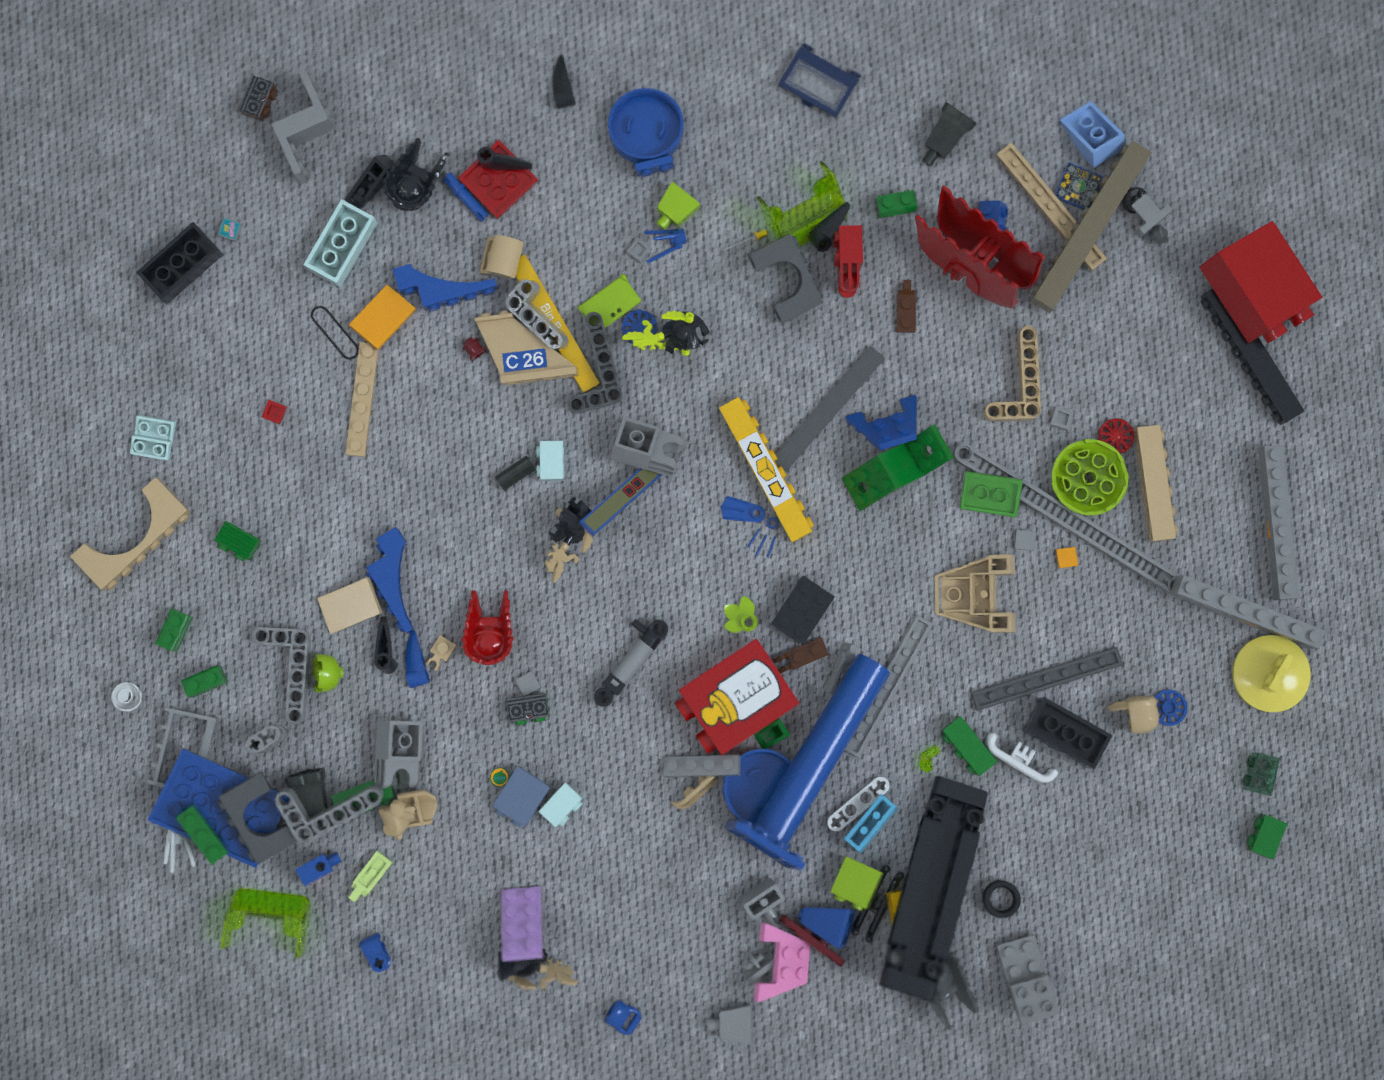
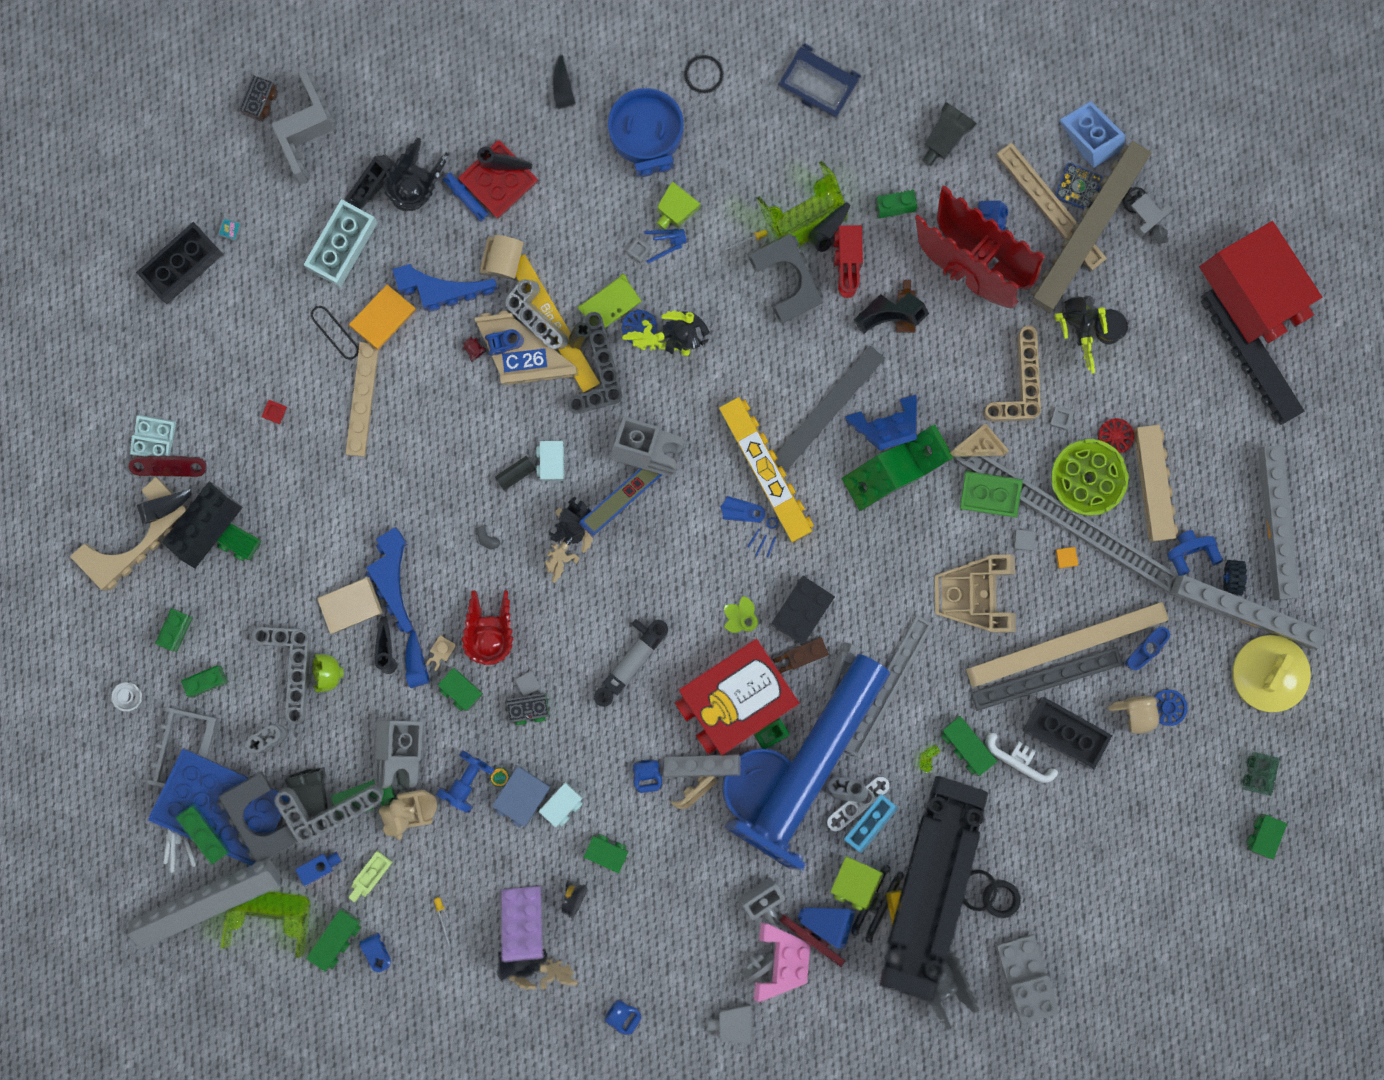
none -> light grey brick [128,858,280,950]
none -> dark red plate [129,455,207,477]
none -> black piece [137,489,192,524]
none -> black brick [162,481,243,569]
none -> green brick [306,908,362,972]
none -> piece [434,897,450,945]
none -> blue piece [436,750,495,813]
none -> green brick [438,668,483,711]
none -> dark grey arm [476,526,500,550]
none -> blue piece [485,329,524,356]
none -> black piece [561,880,587,918]
none -> pearl dark grey axle [568,321,591,349]
none -> green brick [583,834,629,874]
none -> blue piece [633,760,662,793]
none -> black tyre [684,55,724,93]
none -> light grey beam [828,777,868,802]
none -> black arch [854,292,929,334]
none -> tan wing [950,423,1009,456]
none -> black tyre [963,870,997,911]
none -> tan beam [965,602,1169,688]
none -> black helmet [1054,295,1108,374]
none -> black piece [1094,309,1128,345]
none -> blue connector [1125,627,1170,670]
none -> blue connector [1167,530,1223,576]
none -> black wheel [1223,560,1247,595]

